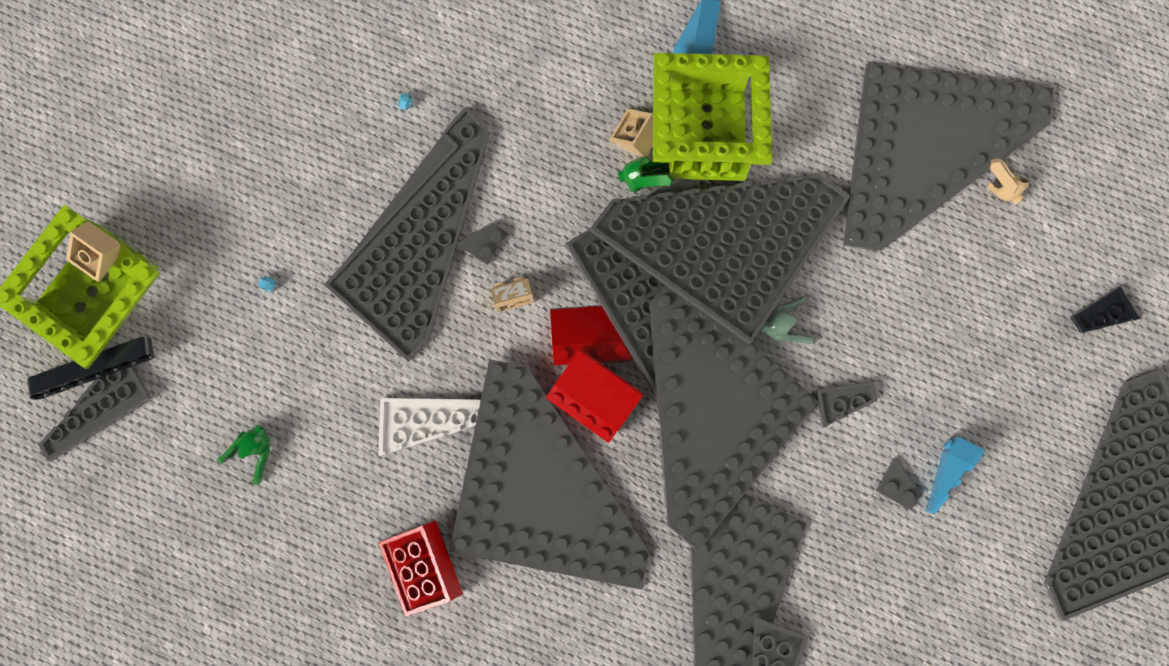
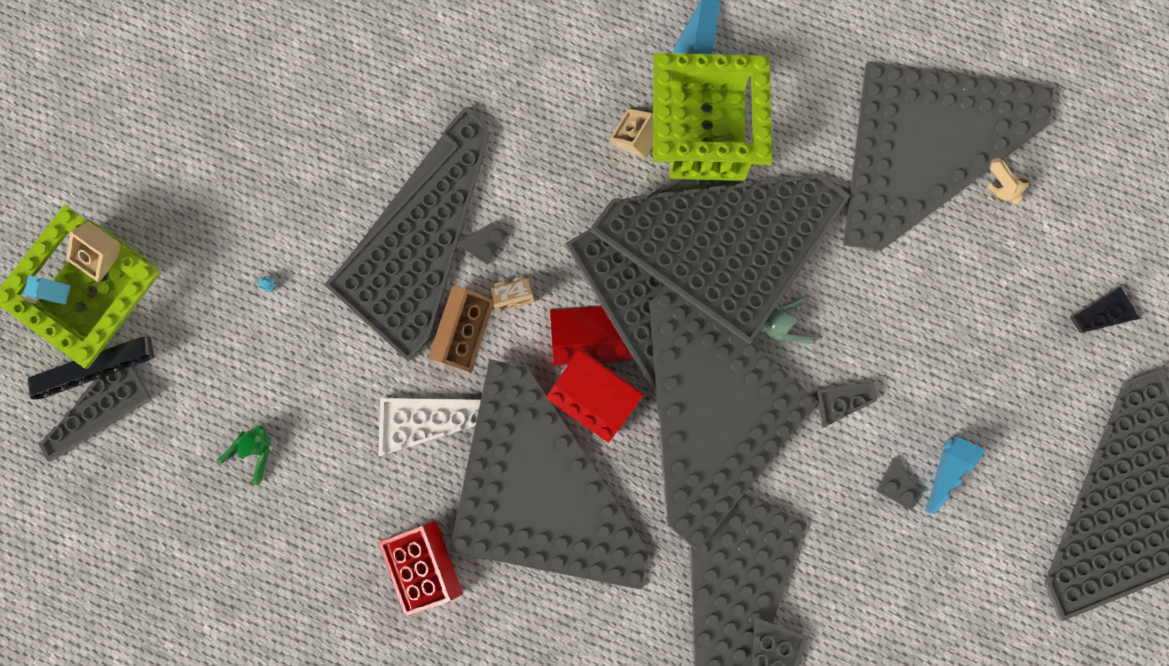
medium azure plate [398,92,412,111] -> none
green piece [618,156,674,193] -> none
none -> medium azure slope [23,275,71,305]
none -> medium nougat slope [428,286,494,373]

